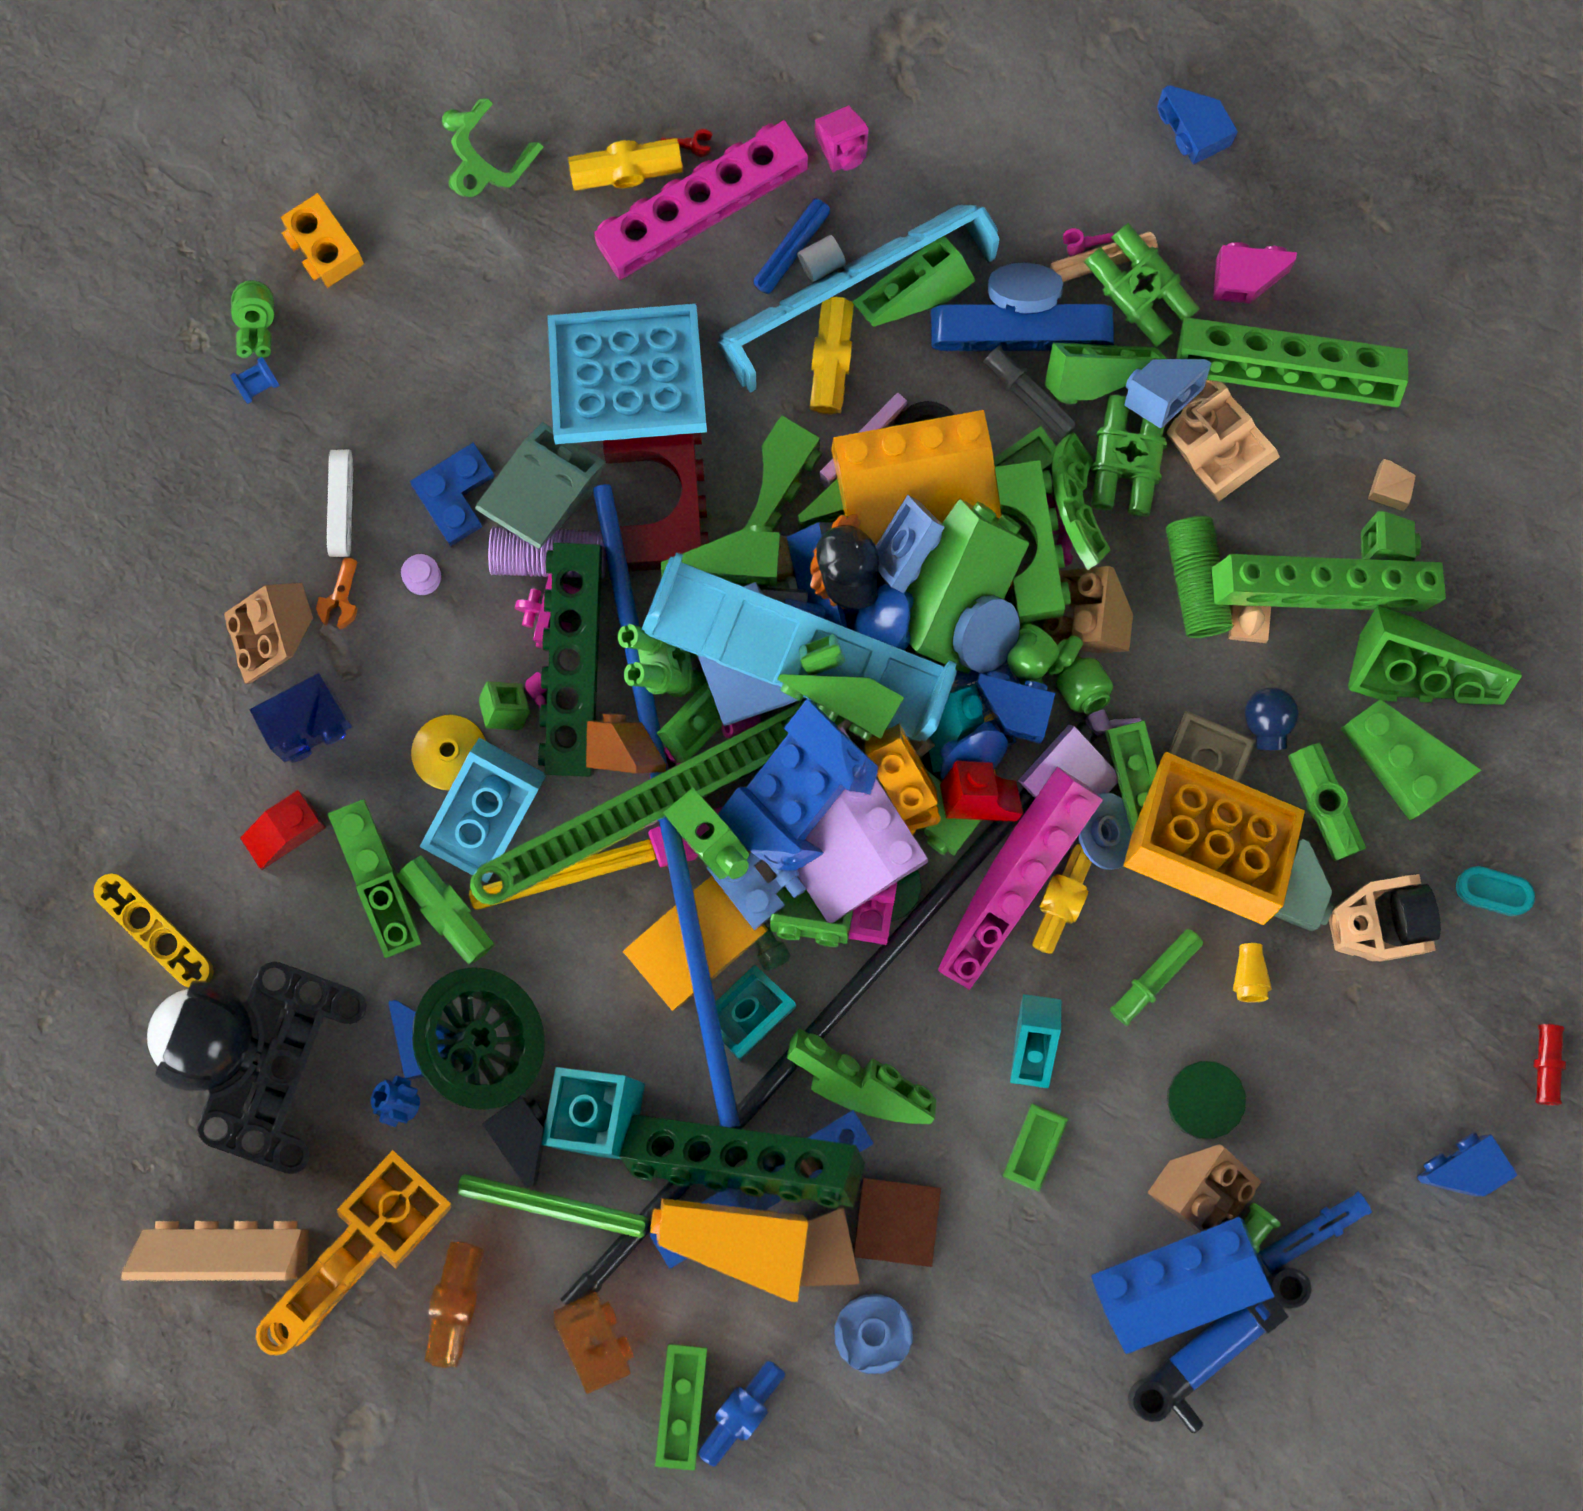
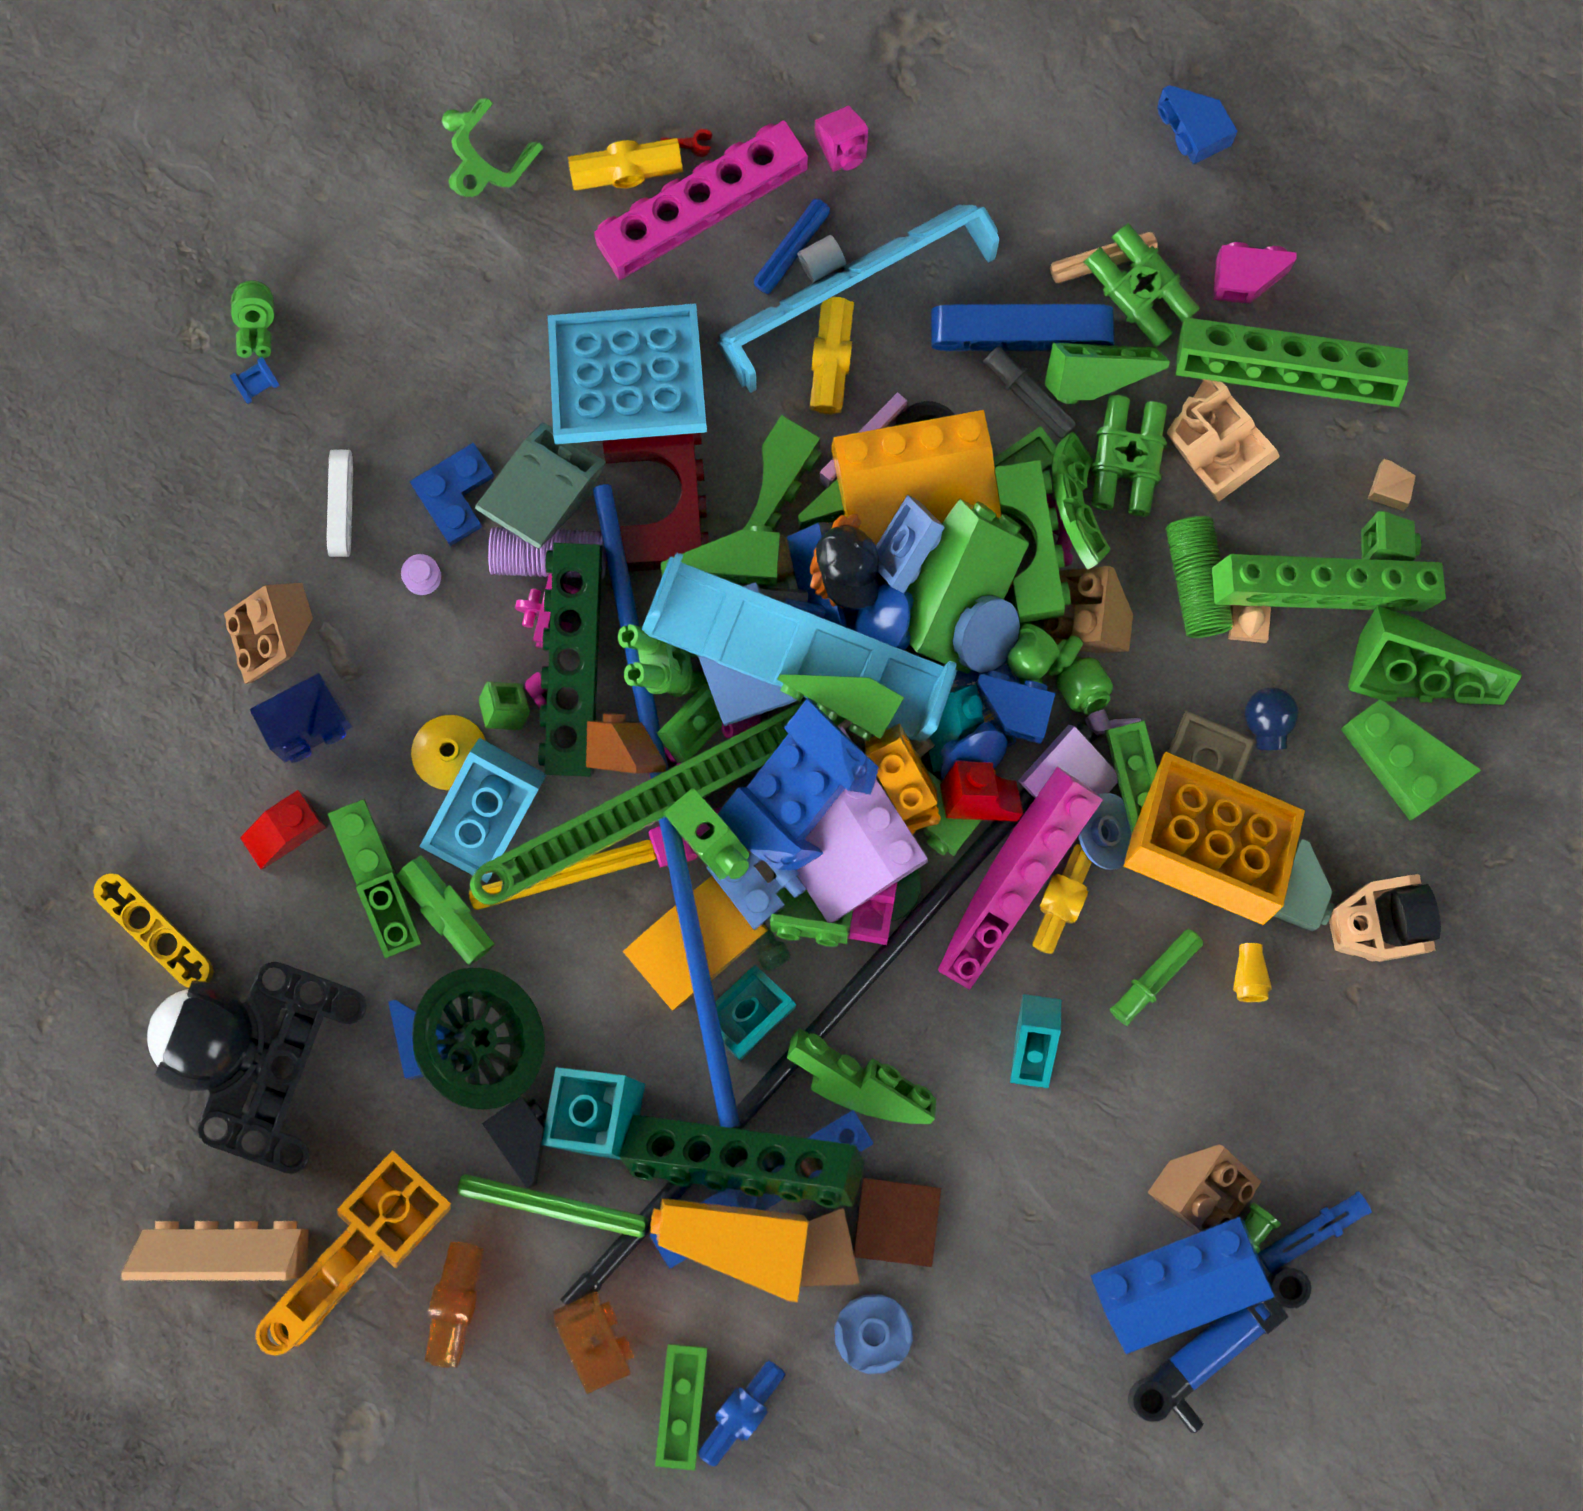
light orange brick [280,193,364,288] -> none
orange bar [316,557,358,630] -> none
blue gear [371,1075,420,1127] -> none
bright green slope [799,634,845,675] -> none
bright green slope [853,236,976,327] -> none
medium blue tile [988,263,1063,314] -> none
bright green tile [1002,1104,1068,1192] -> none
dark pink hand [1063,228,1114,256] -> none
medium blue slope [1124,359,1211,429] -> none
dark green tile [1167,1061,1246,1139] -> none
bright green piece [1288,742,1366,862] -> none
blue slope [1417,1132,1518,1196] -> none
teal tile [1456,866,1535,916] -> none
red pin [1534,1024,1566,1106] -> none

